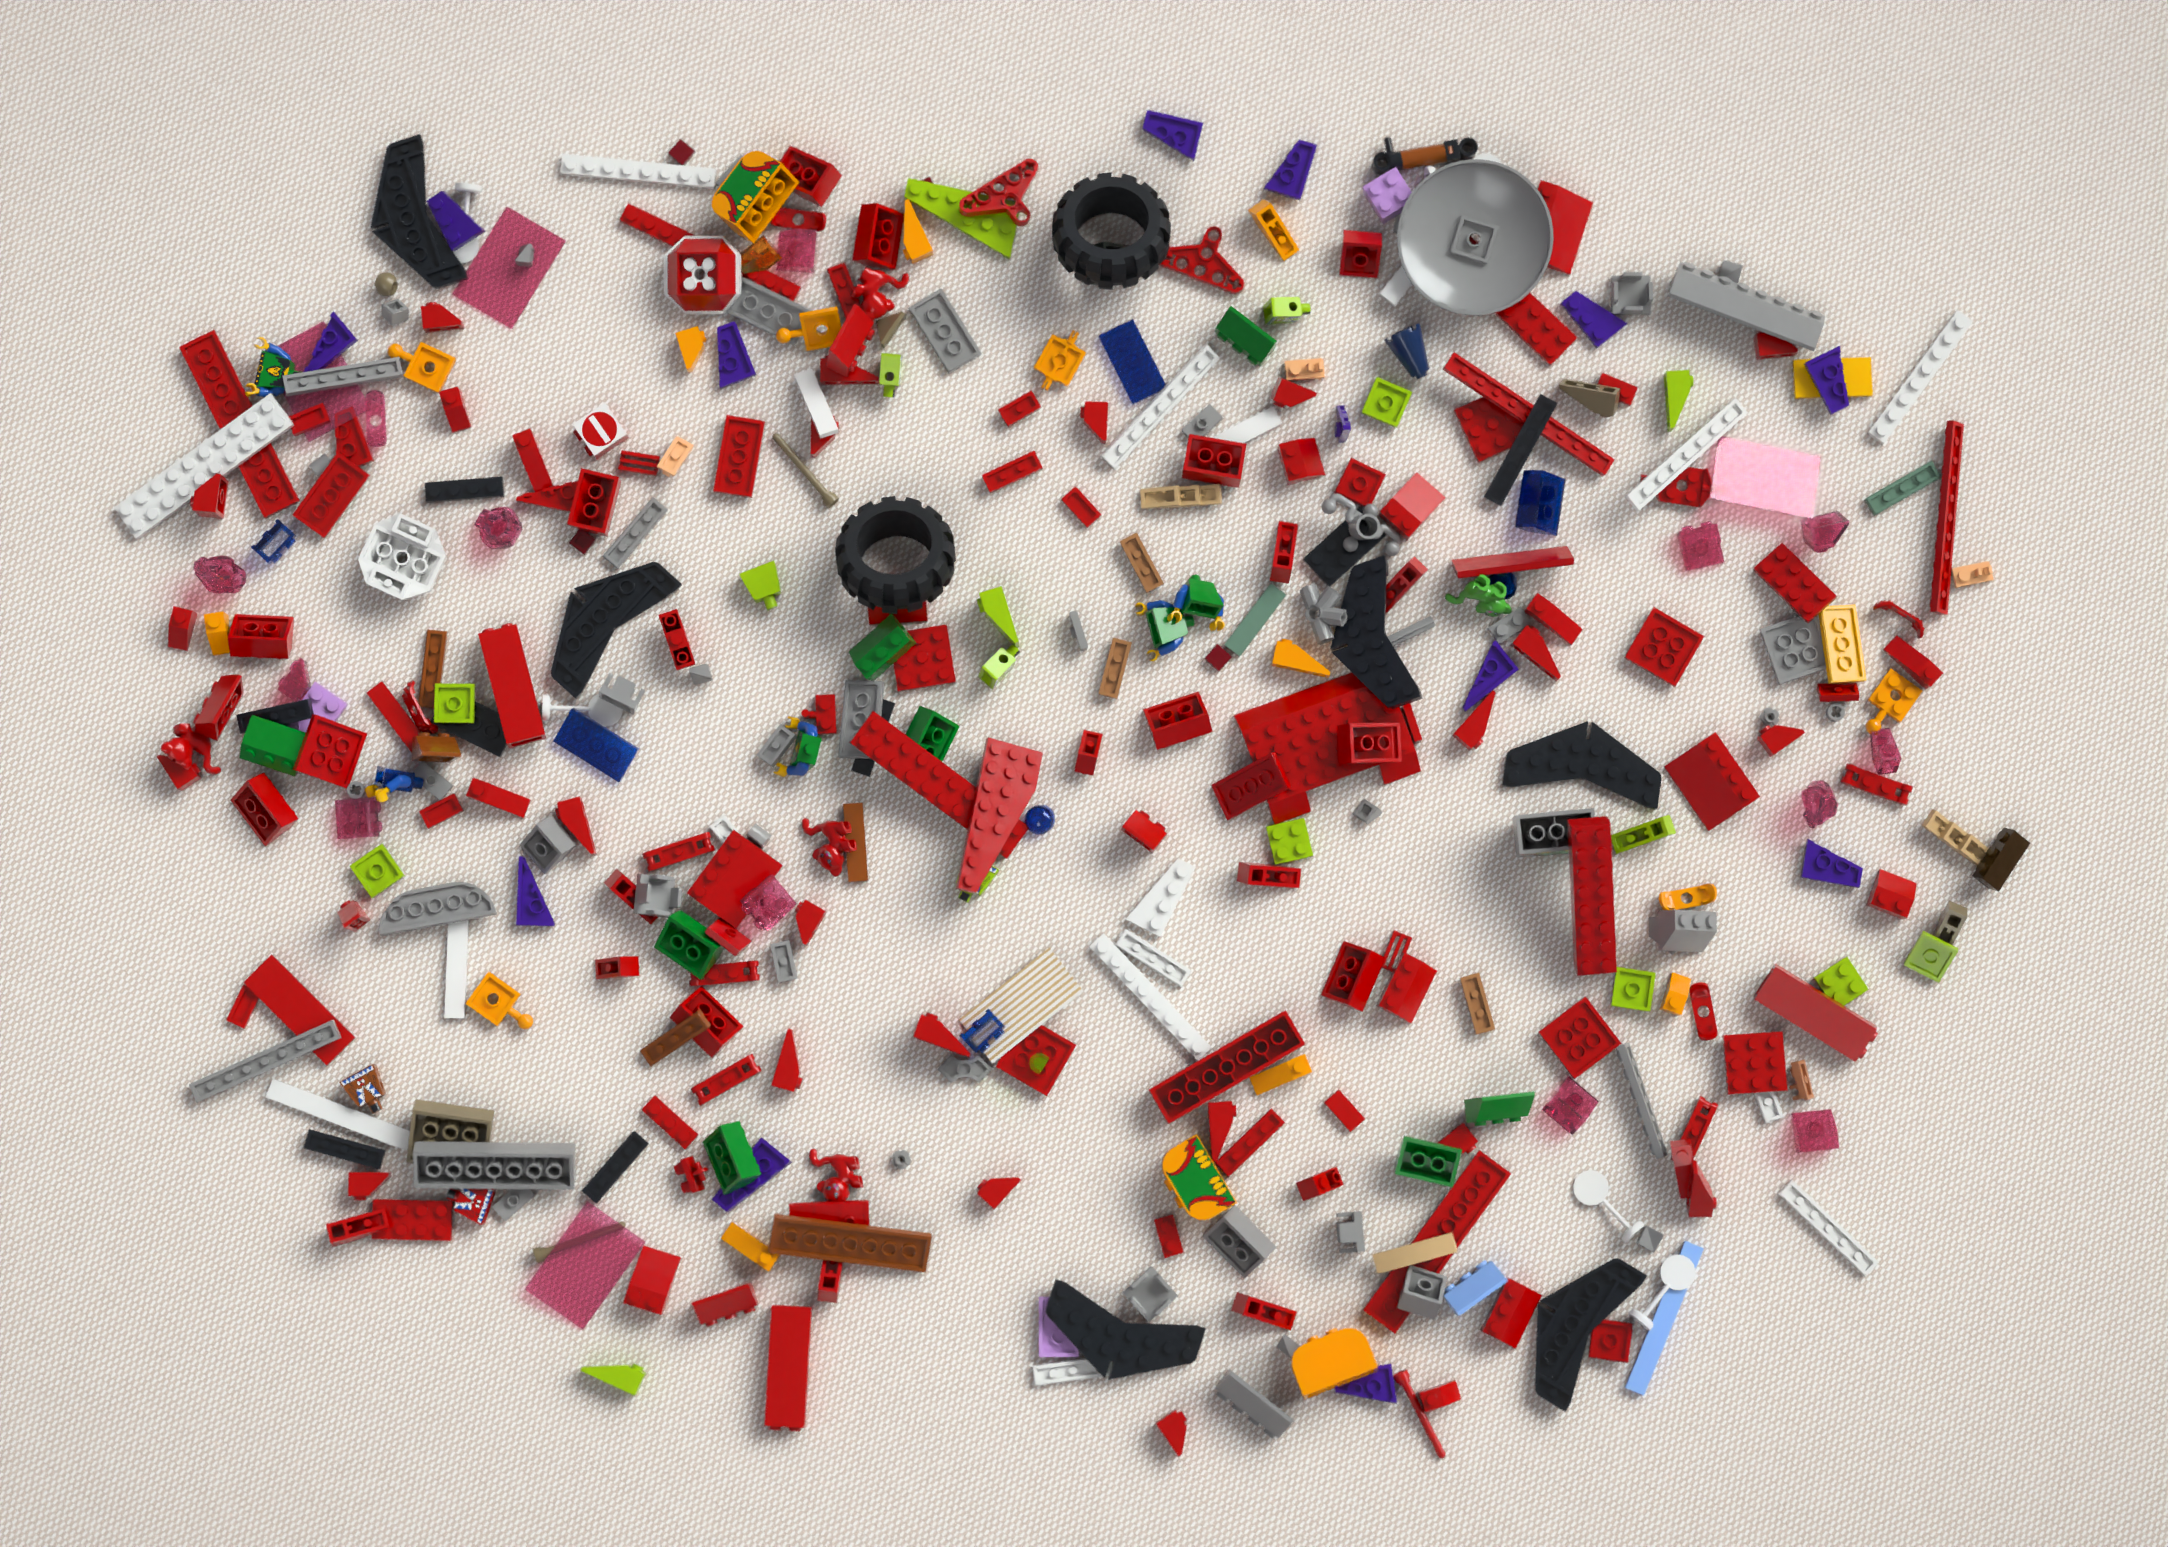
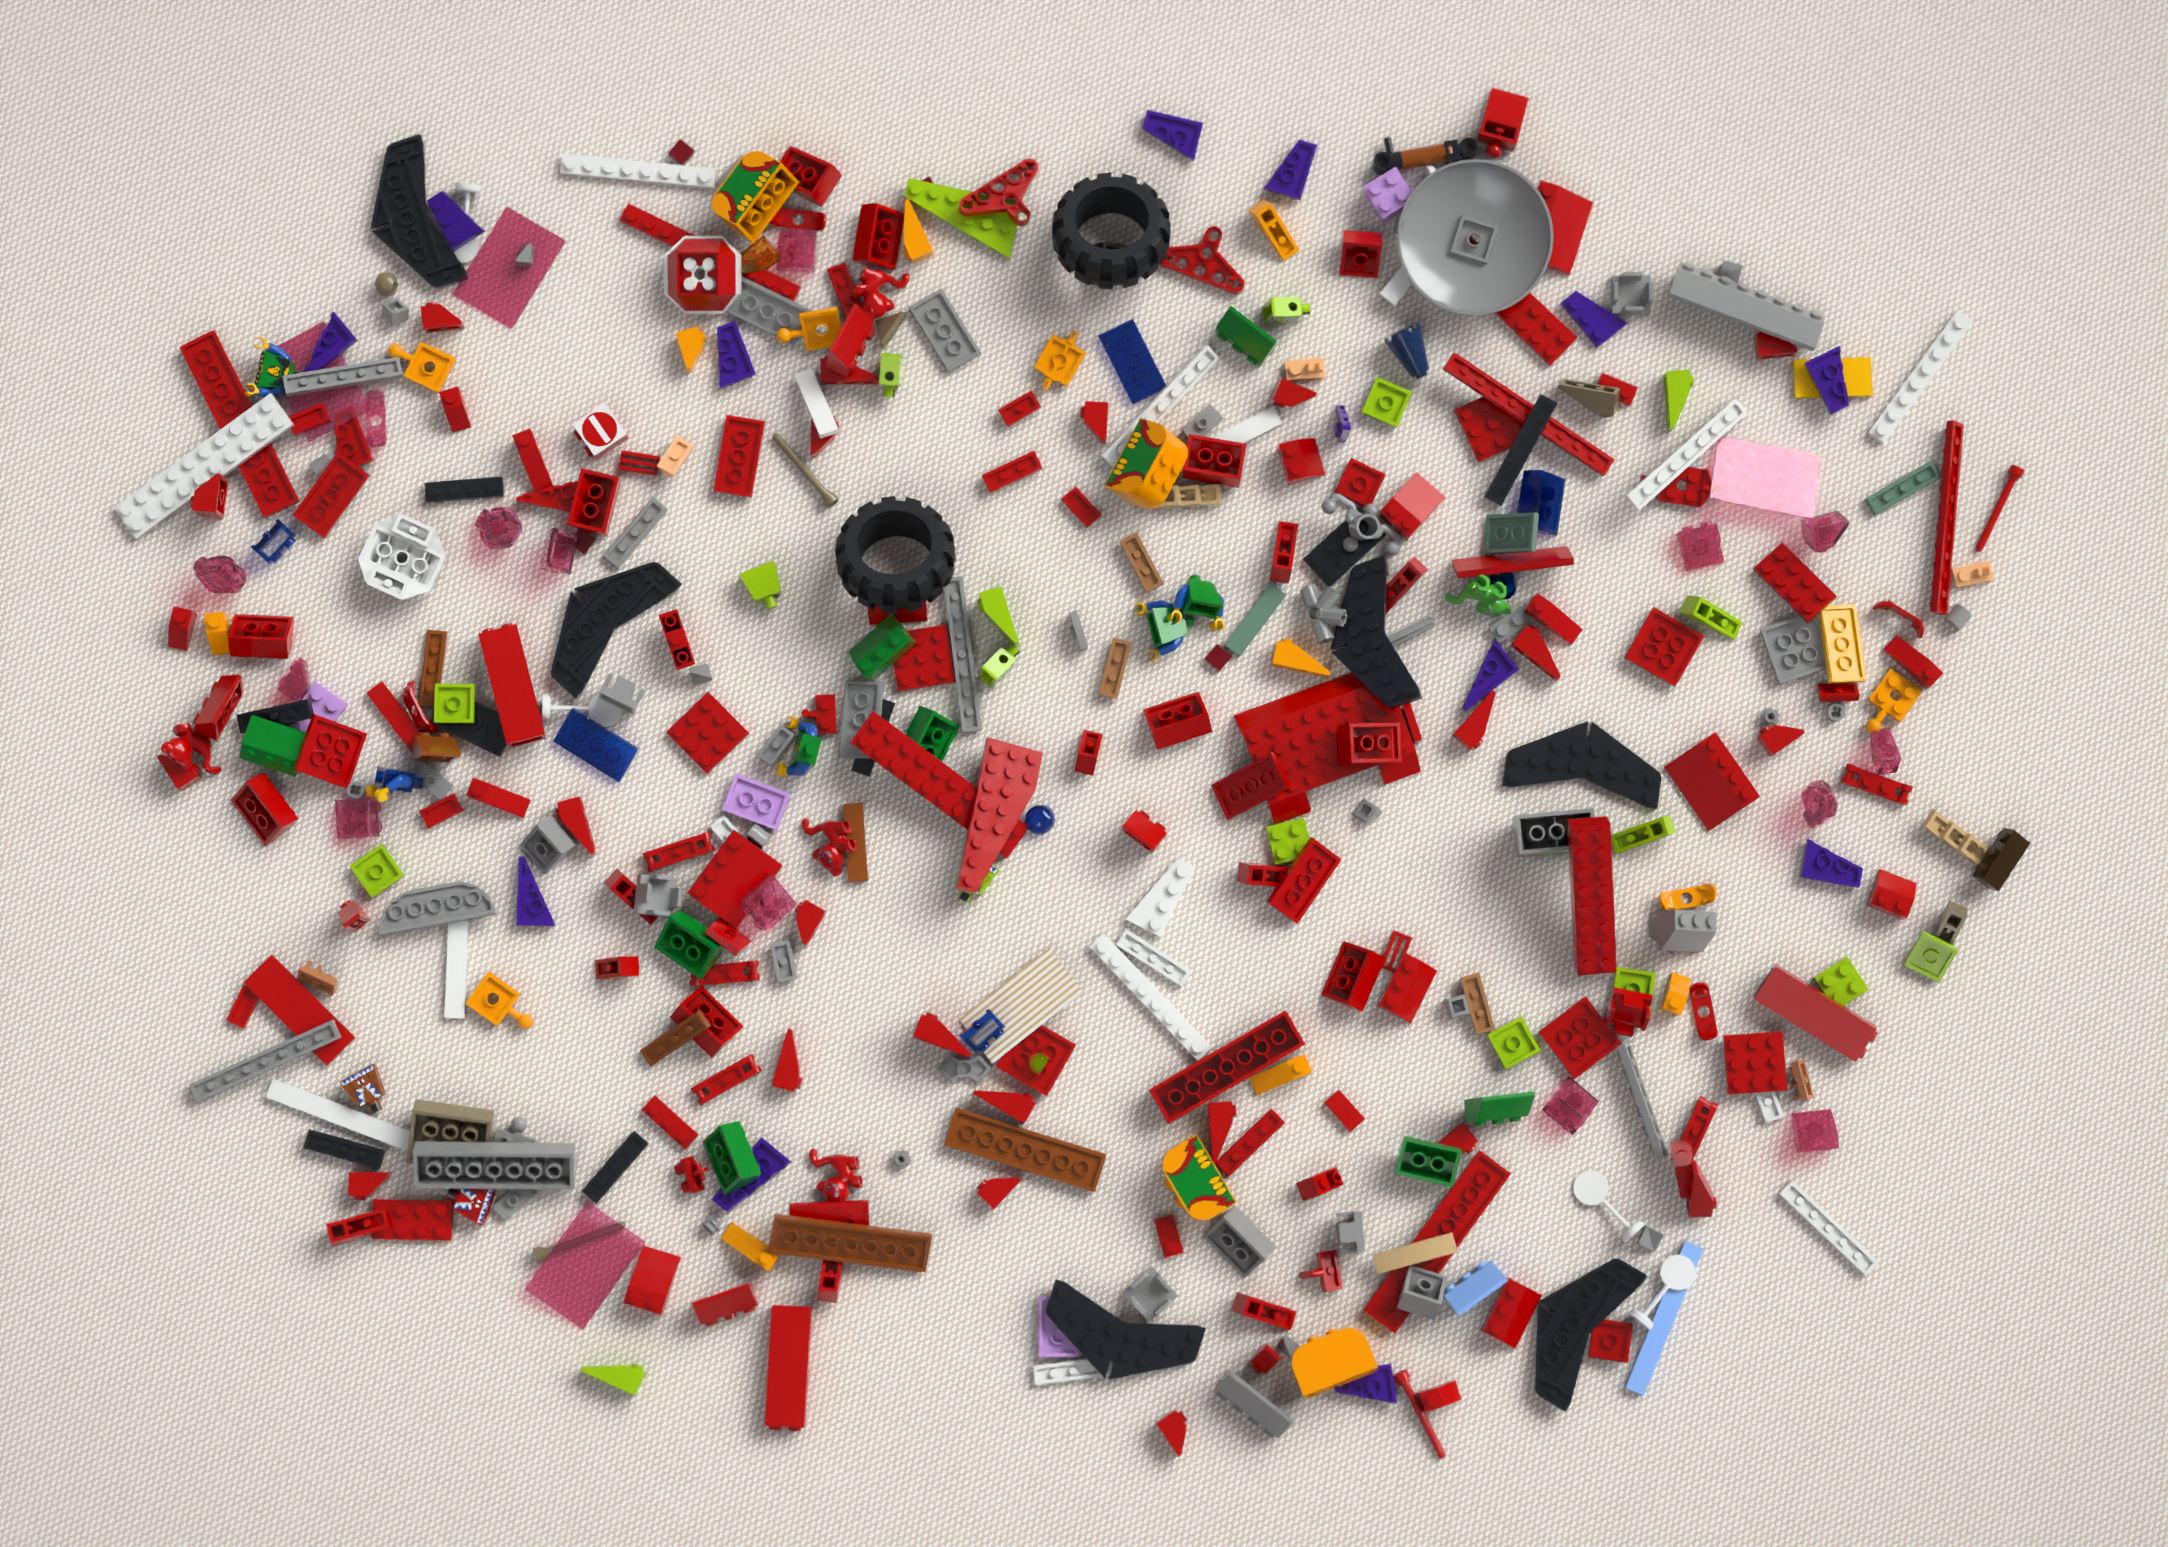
none -> nougat plate [298,961,338,996]
none -> light grey plate [494,1117,536,1143]
none -> clear pink slope [541,528,577,575]
none -> red plate [666,692,749,775]
none -> light grey plate [702,1217,720,1235]
none -> lavender plate [722,773,791,831]
none -> light grey plate [944,576,982,733]
none -> dark orange plate [944,1107,1107,1192]
none -> red slope [973,1090,1036,1124]
none -> light orange brick [1104,418,1188,510]
none -> red slope [1249,1343,1281,1375]
none -> red plate [1266,837,1341,924]
none -> red plate [1299,1250,1343,1292]
none -> light grey slope [1444,994,1470,1018]
none -> red slope [1477,88,1529,159]
none -> sand green plate [1483,512,1539,554]
none -> lime plate [1487,1016,1541,1070]
none -> red panel [1604,987,1652,1037]
none -> lime slope [1679,595,1743,640]
none -> light grey brick [1944,604,1972,632]
none -> red piece [1976,465,2025,552]

